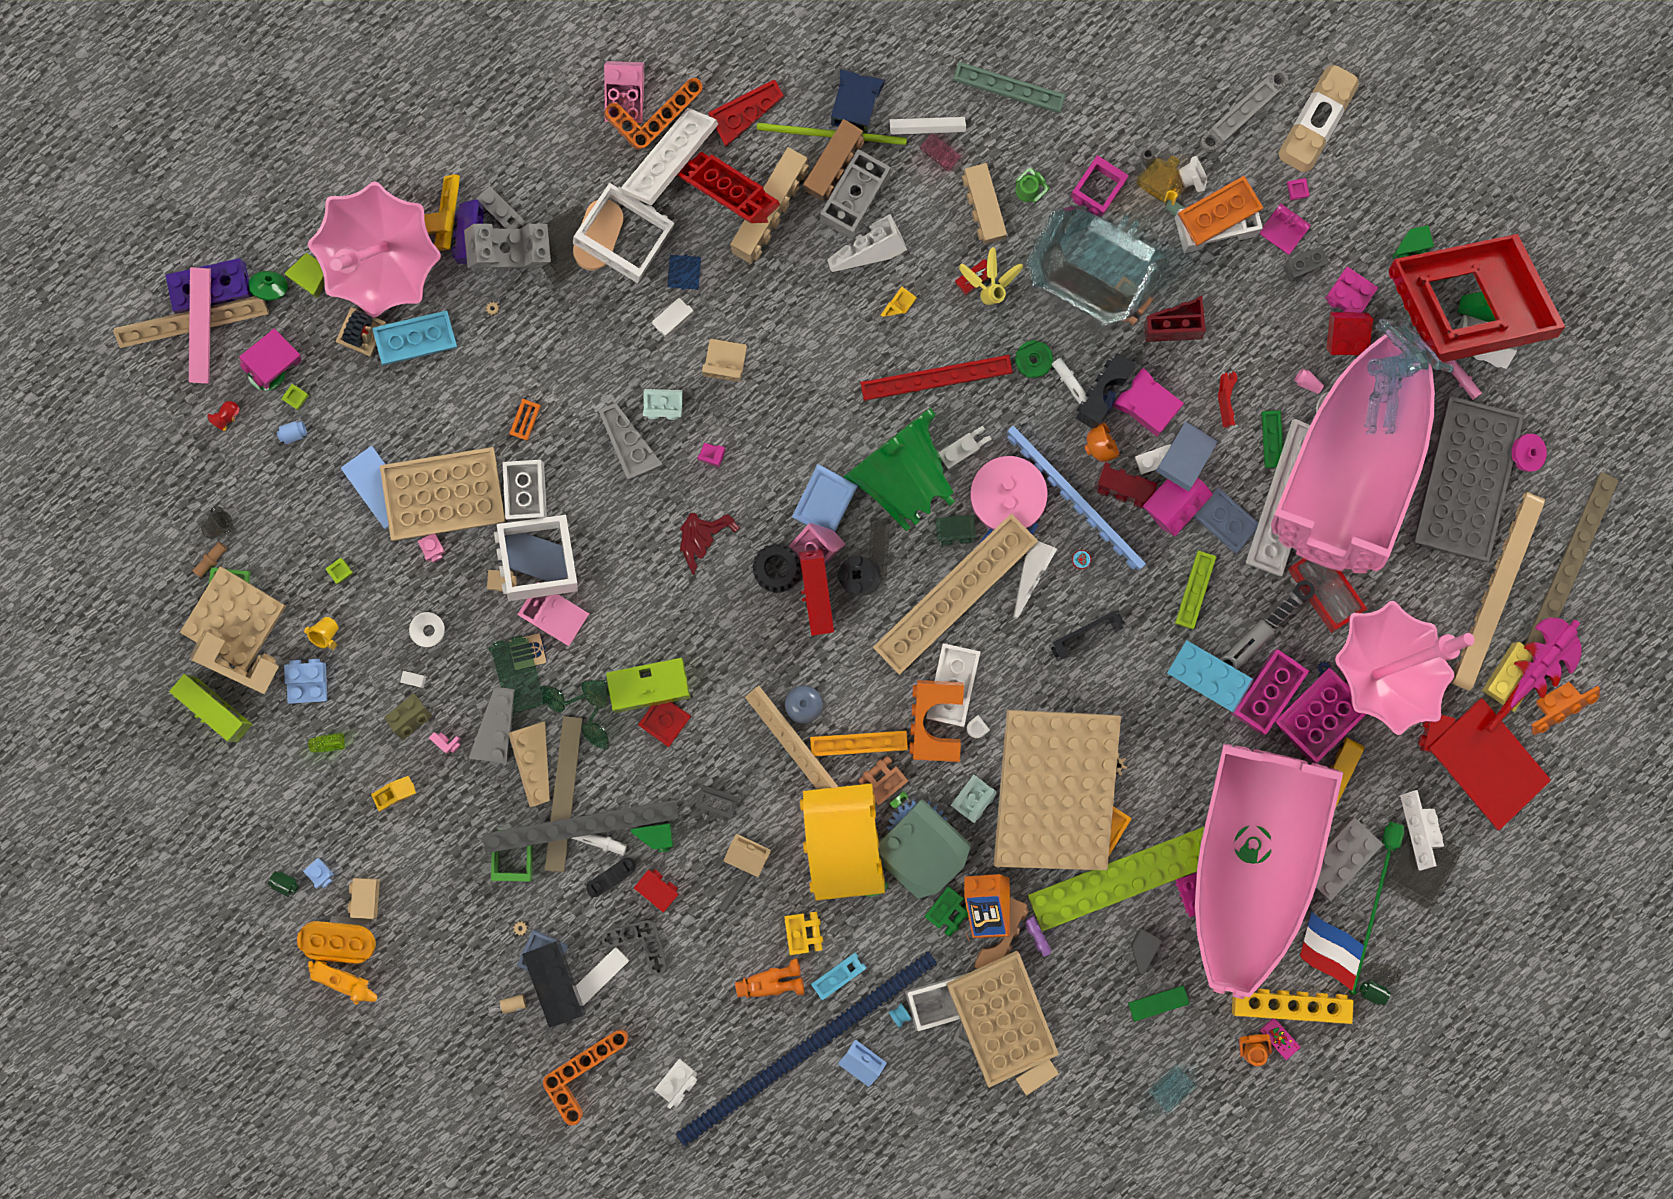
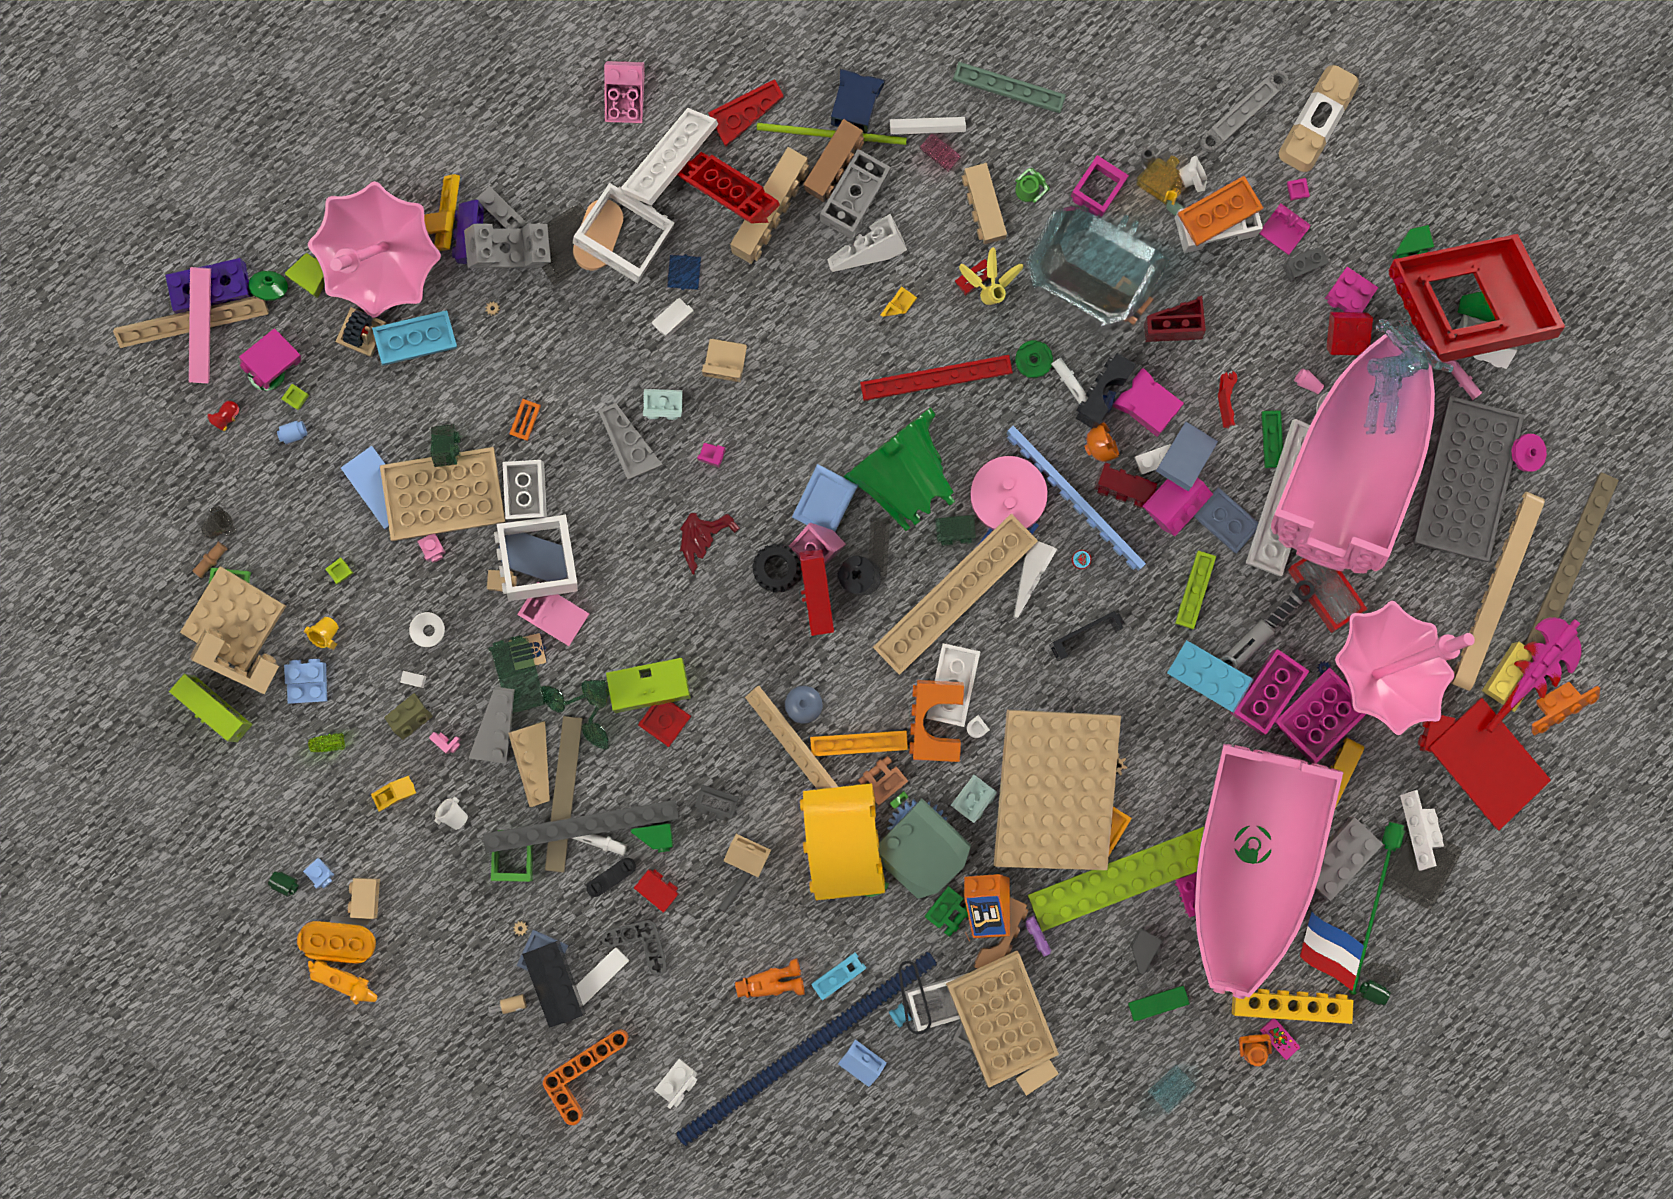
orange beam [604,78,702,150] -> none
yellow plate [784,911,823,955] -> none
white hinge [939,426,991,470] -> none
none -> clear green brick [430,424,461,467]
none -> white piece [434,796,468,830]
none -> black piece [898,961,931,1034]

